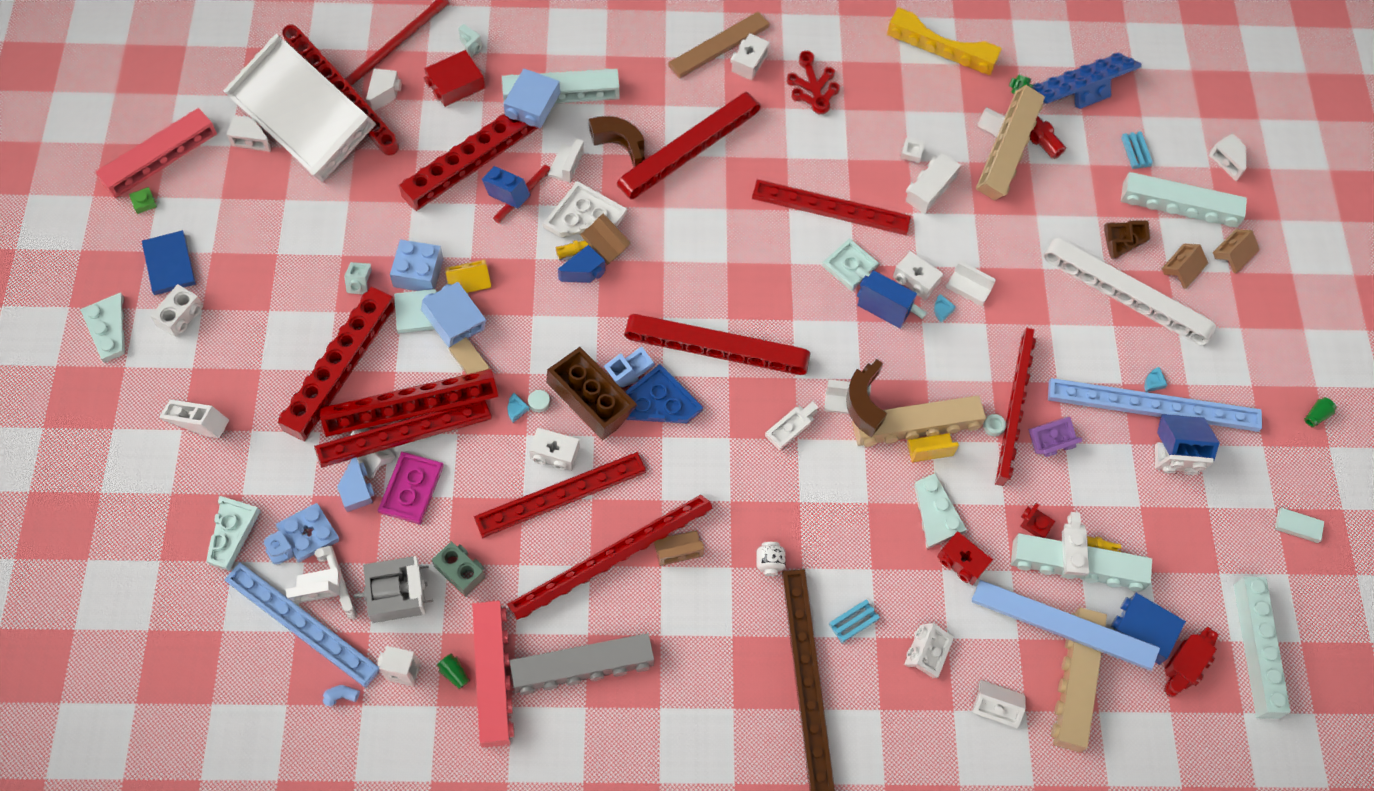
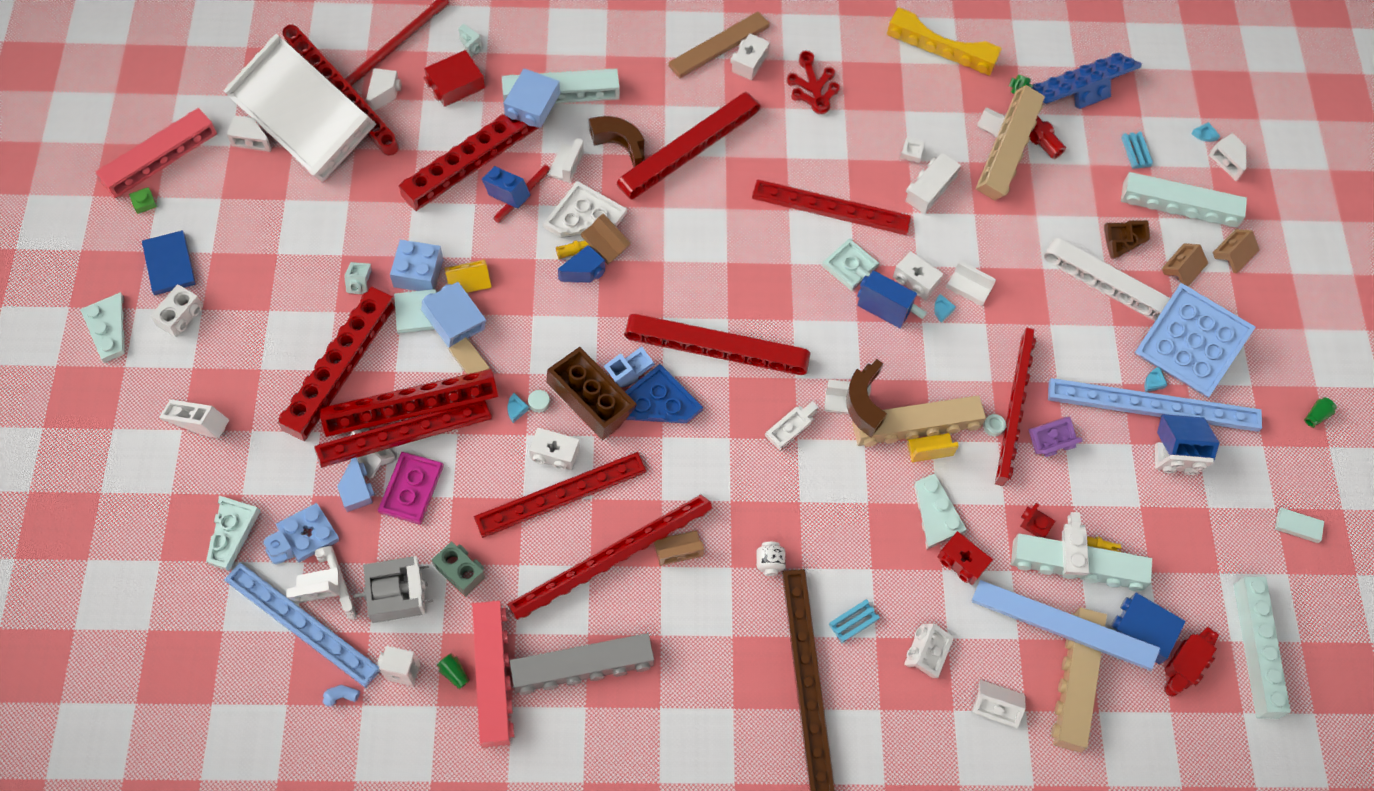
none -> light blue plate [1134,283,1256,398]
none -> medium azure tile [1191,122,1220,142]

